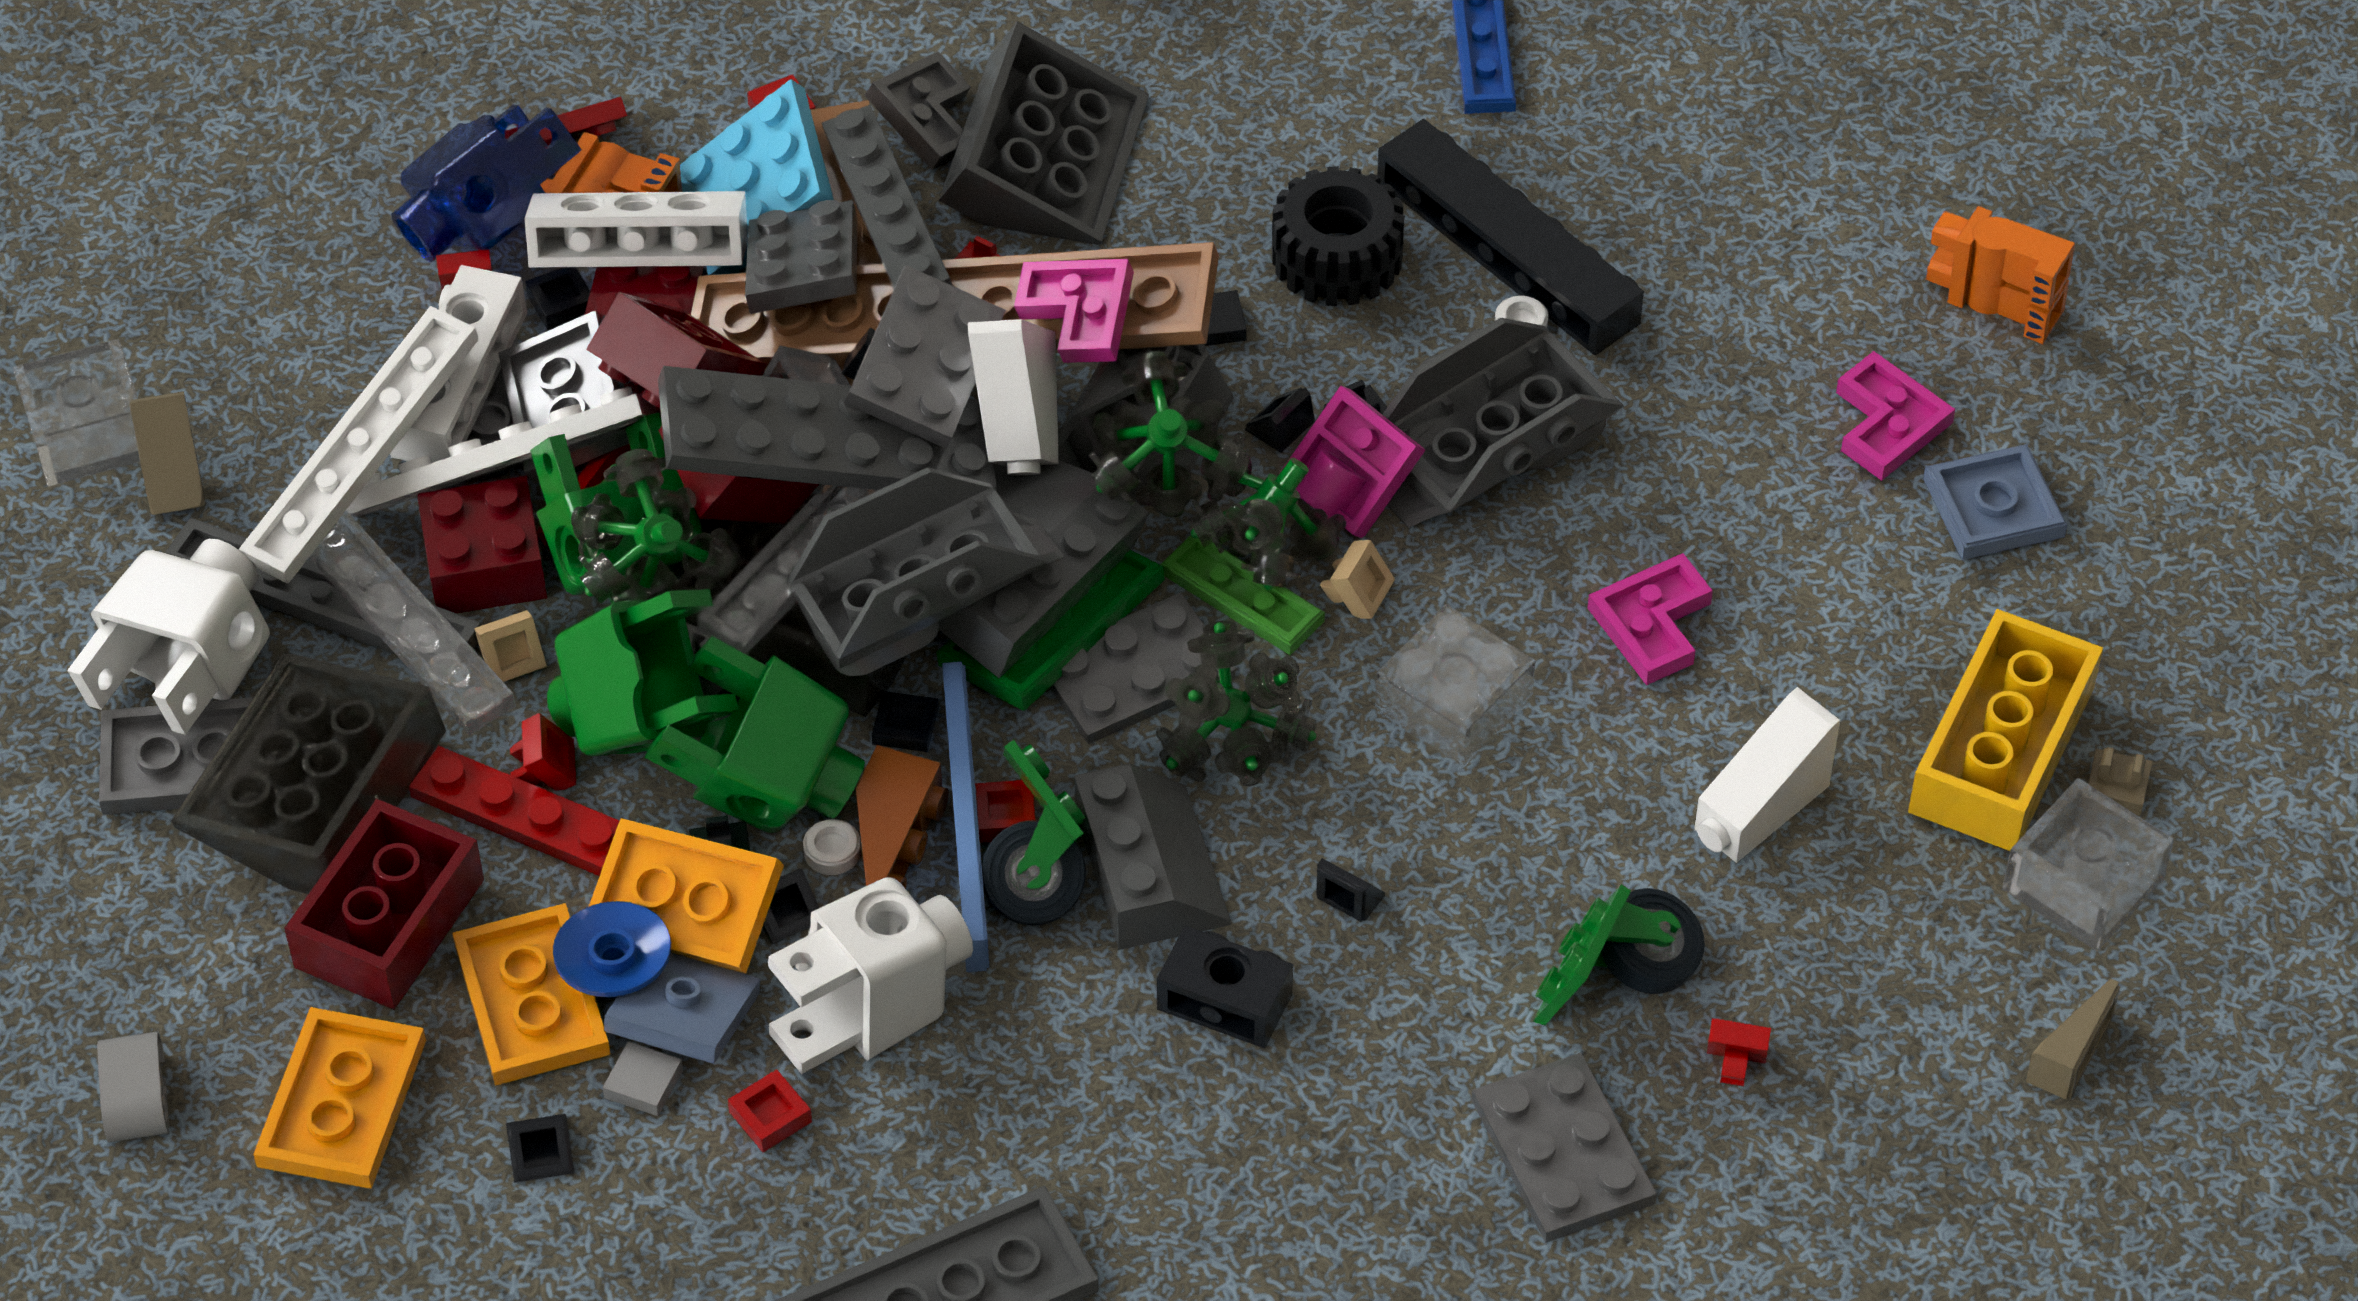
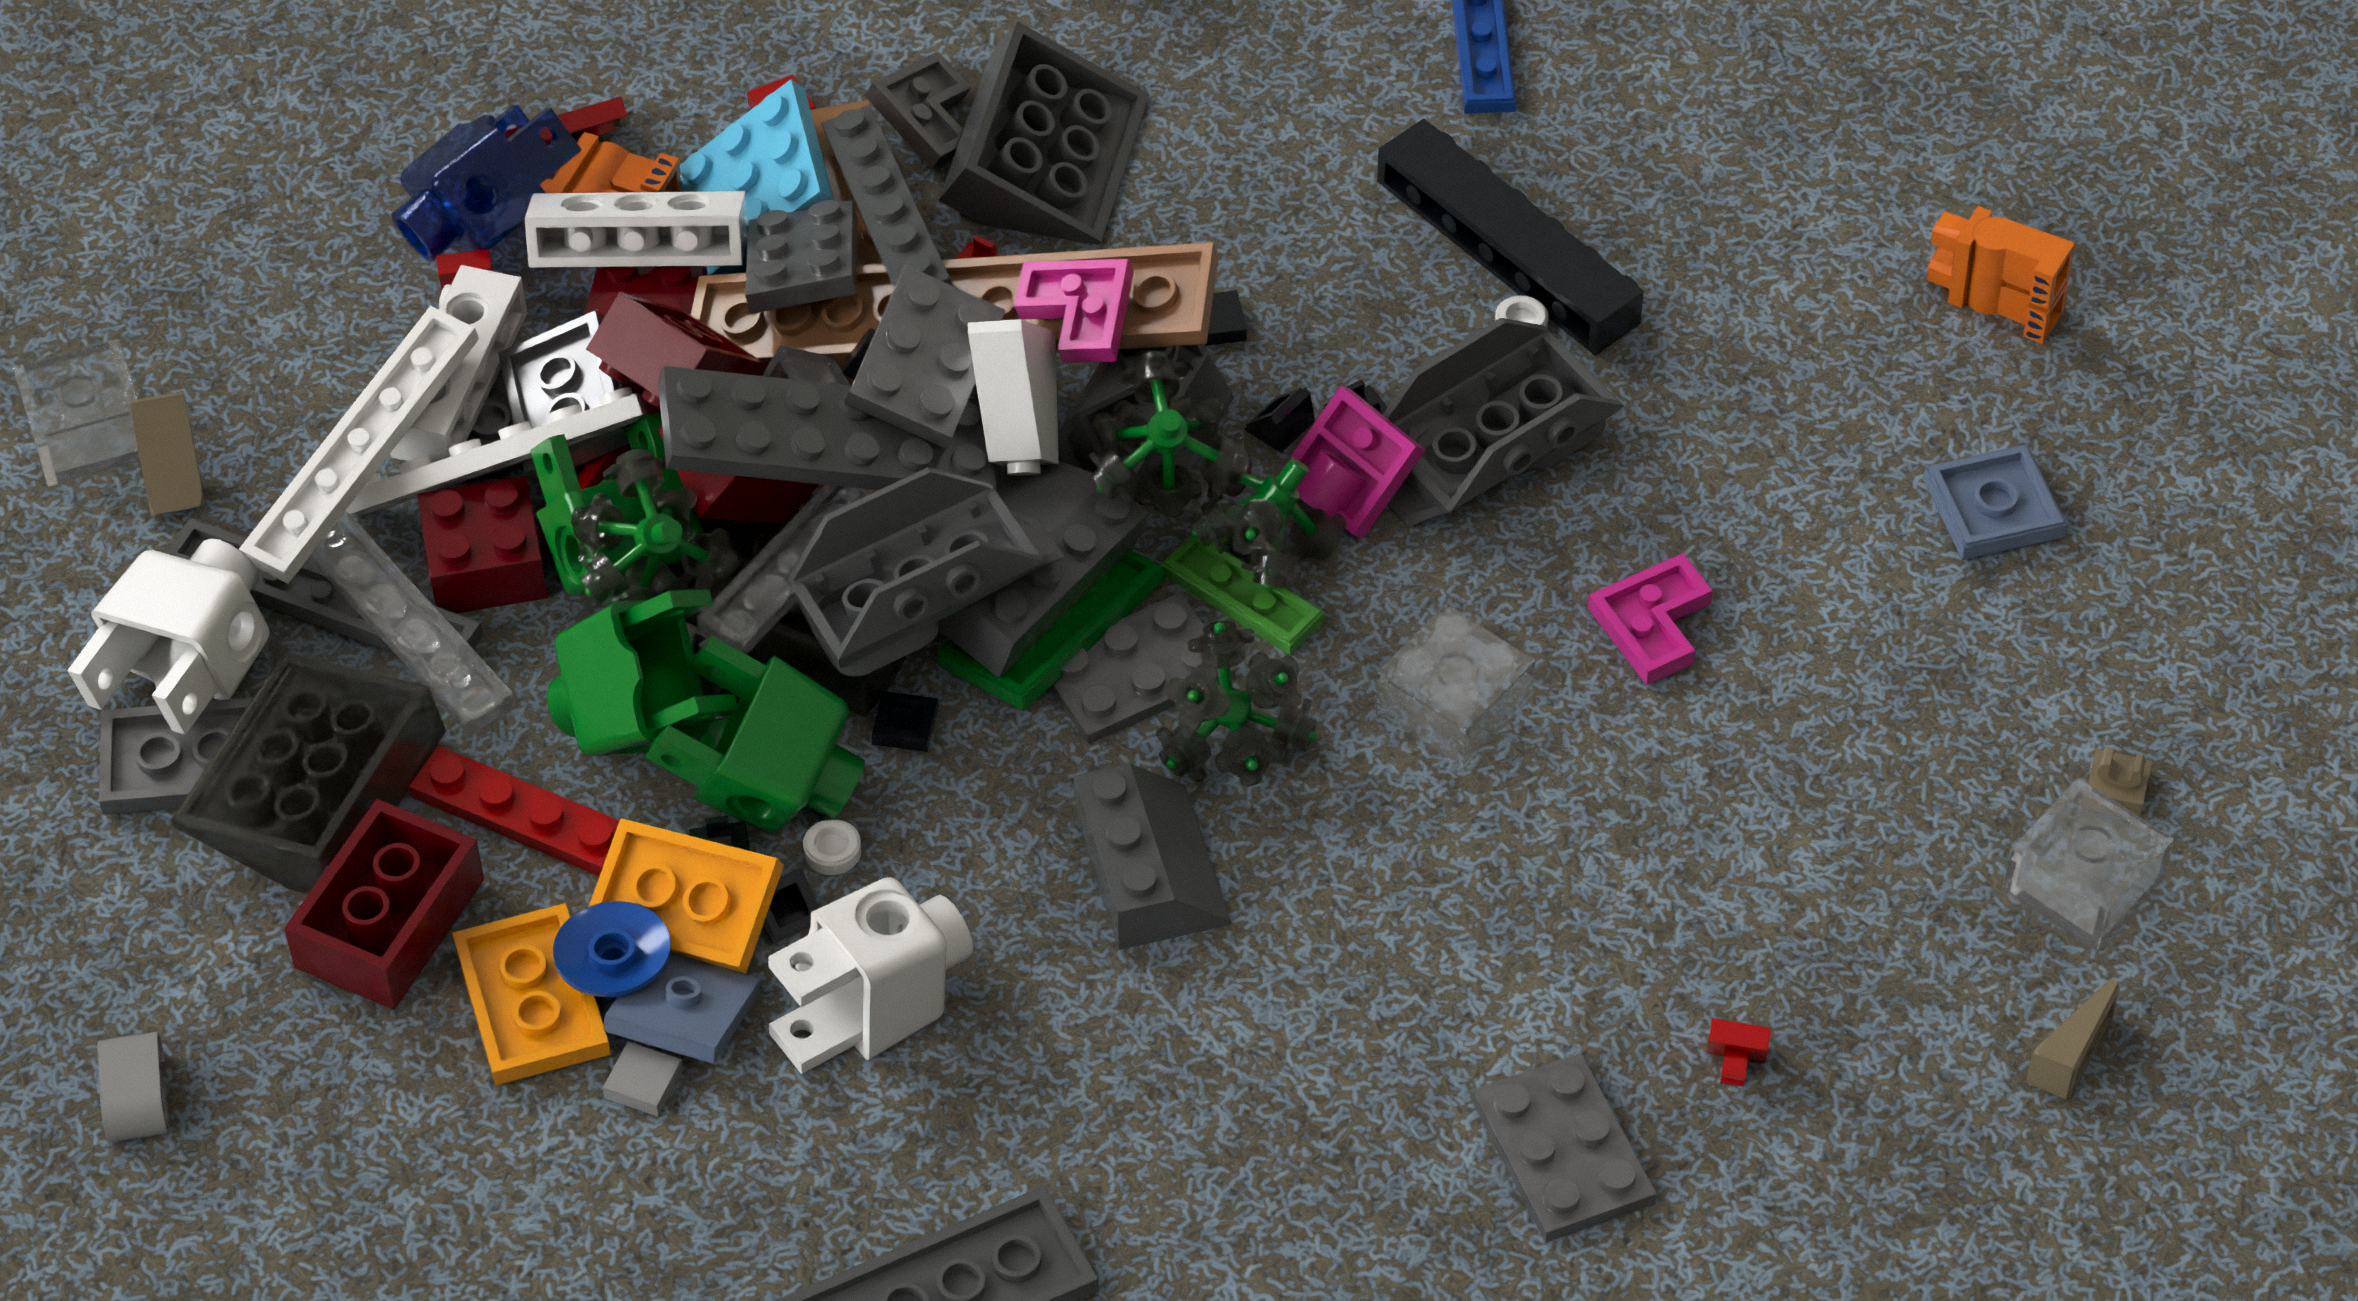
light orange plate [253,1007,426,1189] -> none
tan tile [474,610,547,685] -> none
black slope [506,1114,574,1183] -> none
red tile [510,713,576,791] -> none
black plate [525,267,590,330] -> none
red plate [728,1069,812,1153] -> none
dark orange slope [856,745,949,889] -> none
medium blue tile [942,662,989,972] -> none
red plate [975,780,1036,843] -> none
plate [982,740,1086,926] -> none
black brick [1157,925,1293,1049] -> none
black tyre [1272,166,1405,306] -> none
black slope [1316,858,1385,922] -> none
tan tile [1320,540,1395,619] -> none
plate [1533,884,1705,1026] -> none
white slope [1695,687,1840,863] -> none
dark pink plate [1836,351,1955,481] -> none
yellow brick [1908,609,2103,853] -> none

